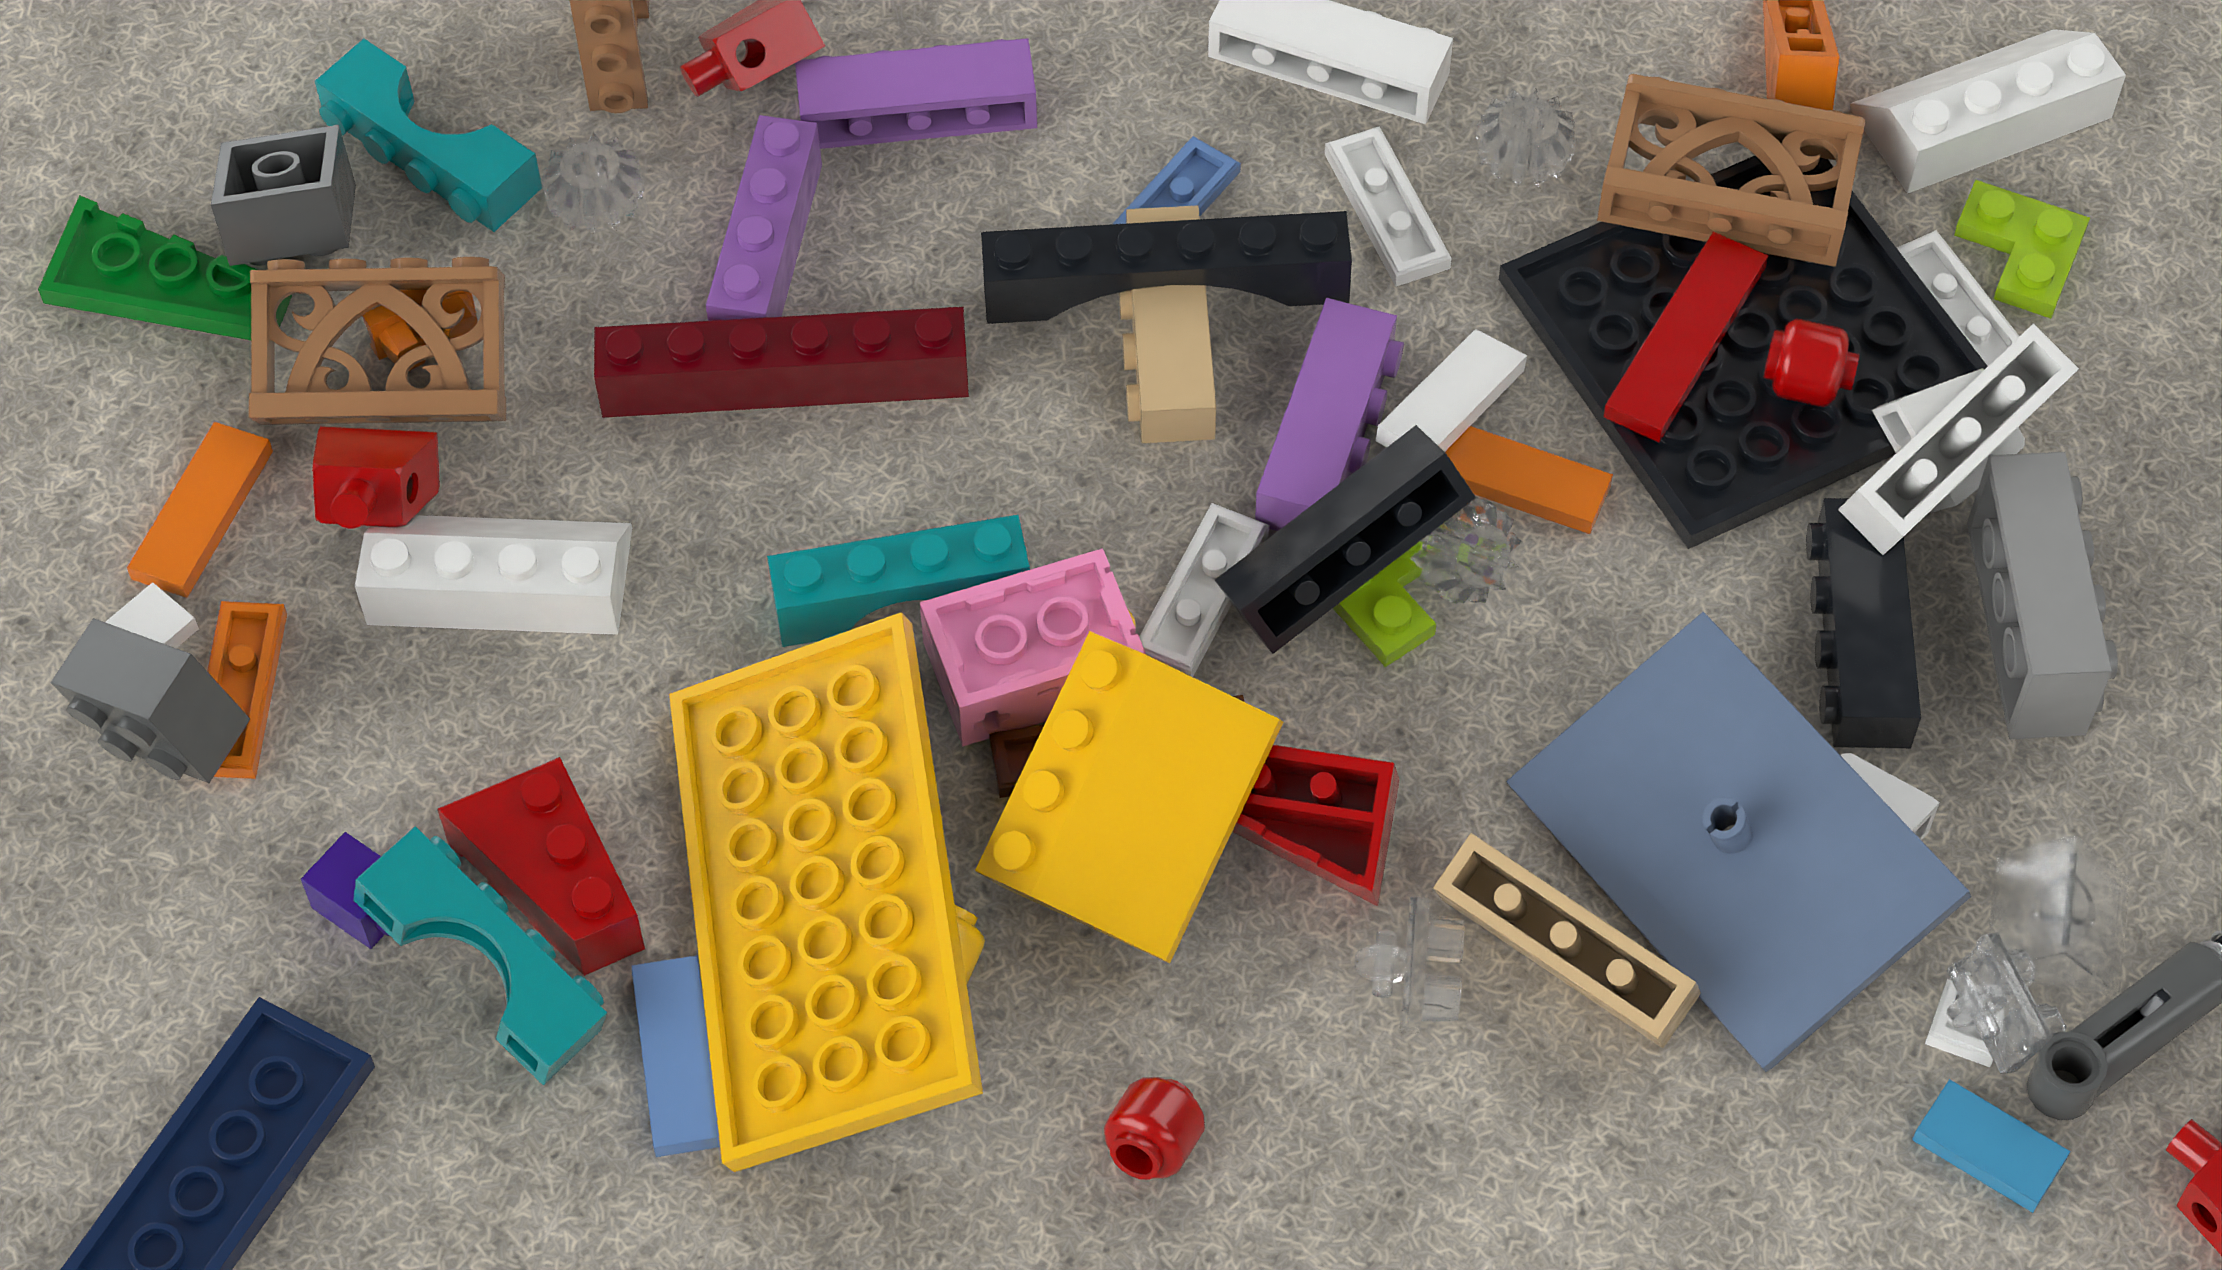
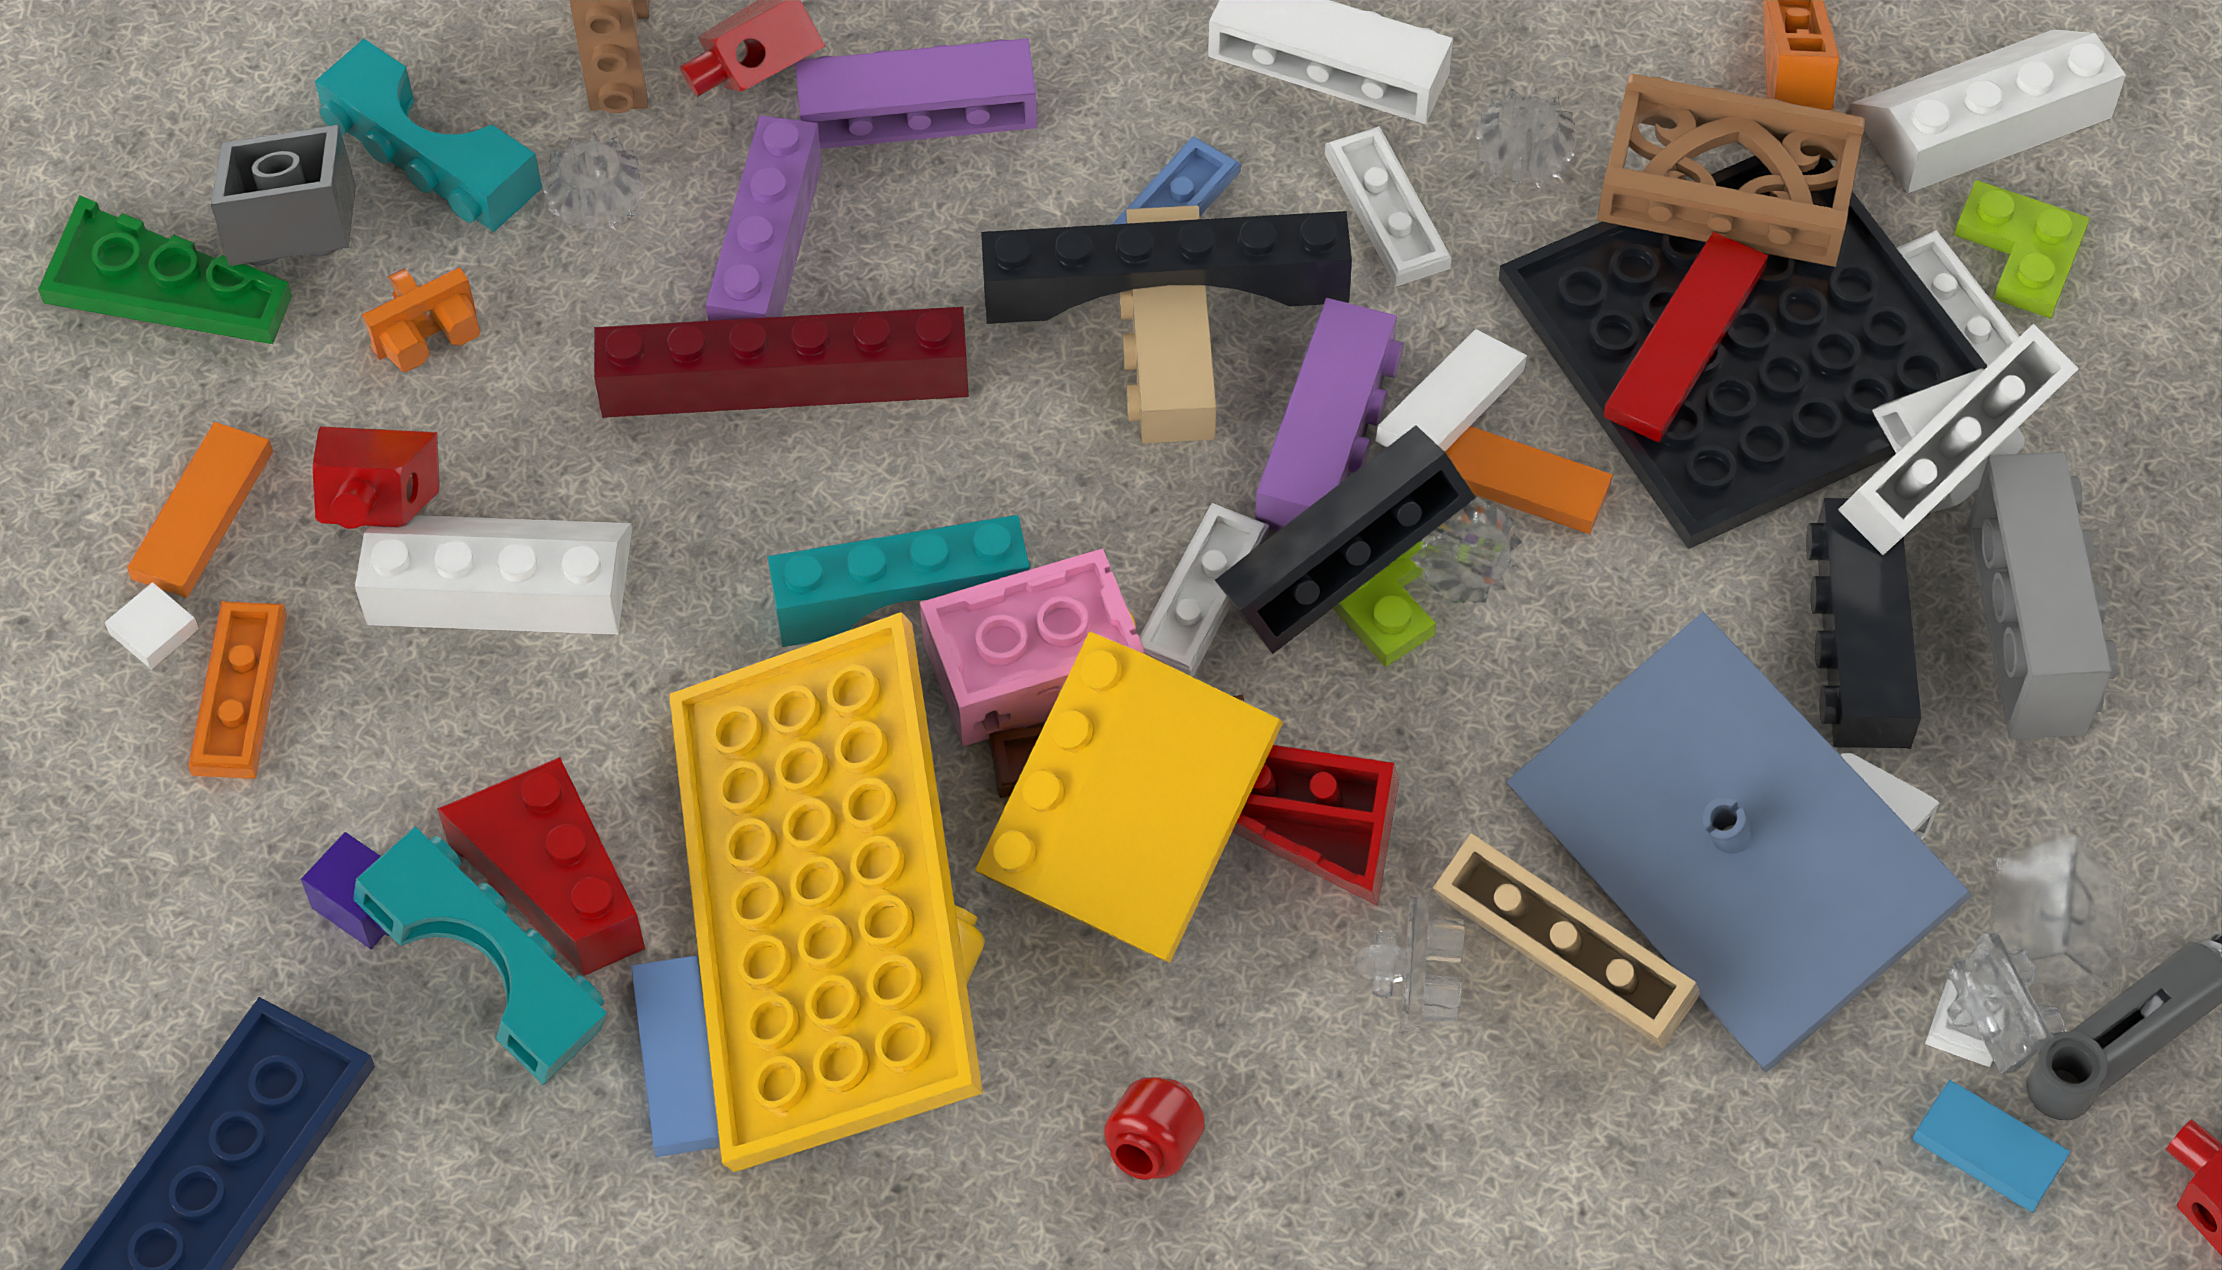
dark grey brick [50,618,250,783] -> none
medium nougat fence [249,257,507,425] -> none
red head [1763,319,1859,407] -> none

